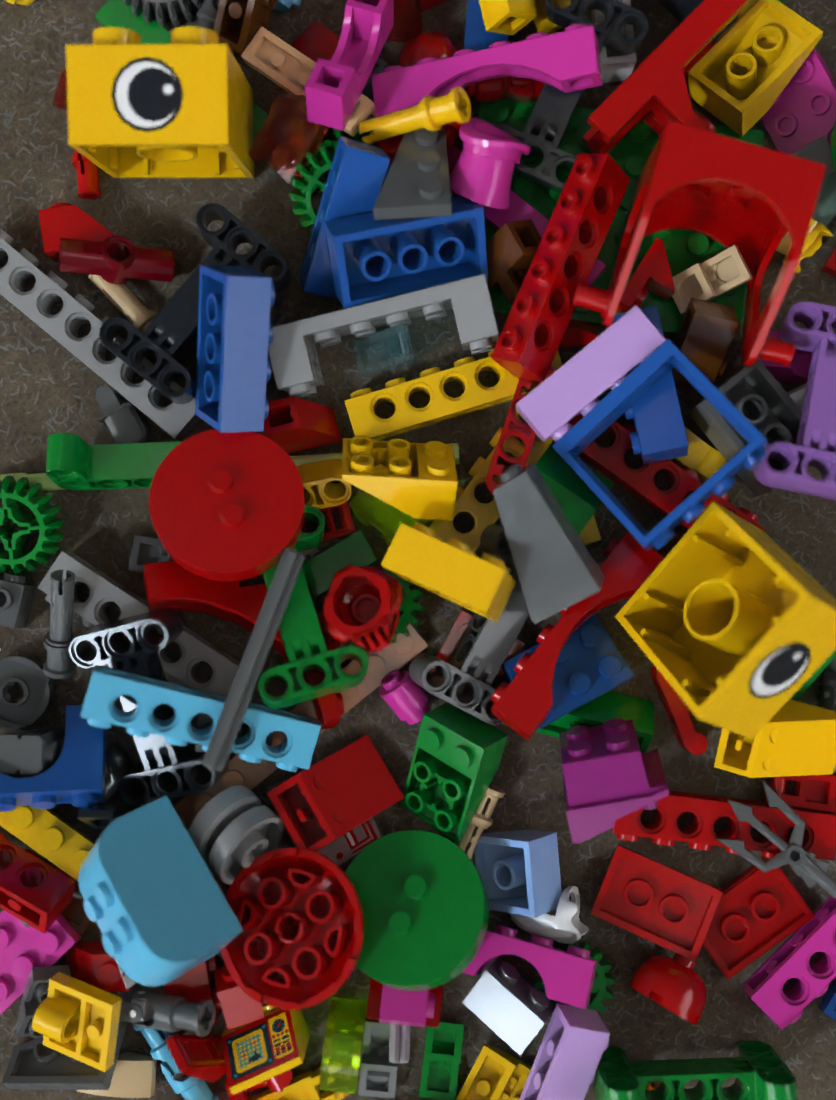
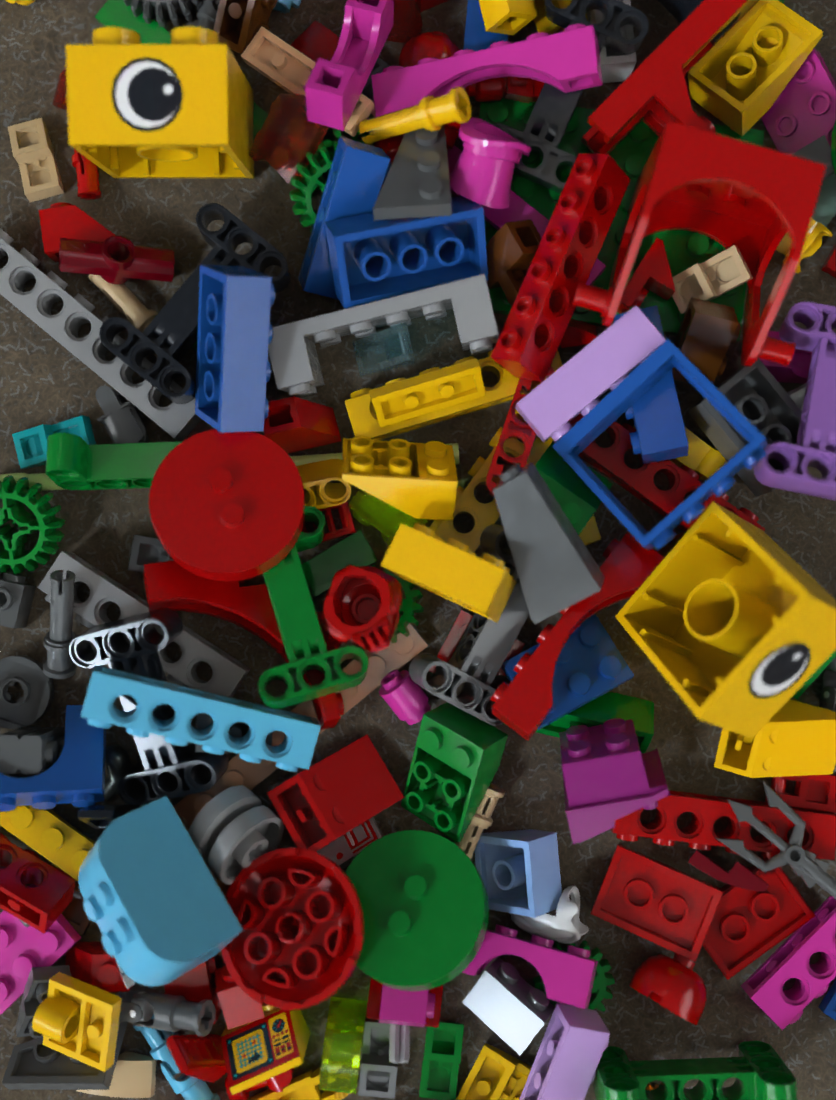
dark grey axle [203,548,305,771] -> none
red plate [650,665,708,755] -> none
none -> tan slope [8,117,64,202]
none -> teal slope [12,415,96,469]
none -> yellow plate [369,358,486,428]
none -> dark red slope [688,849,769,892]

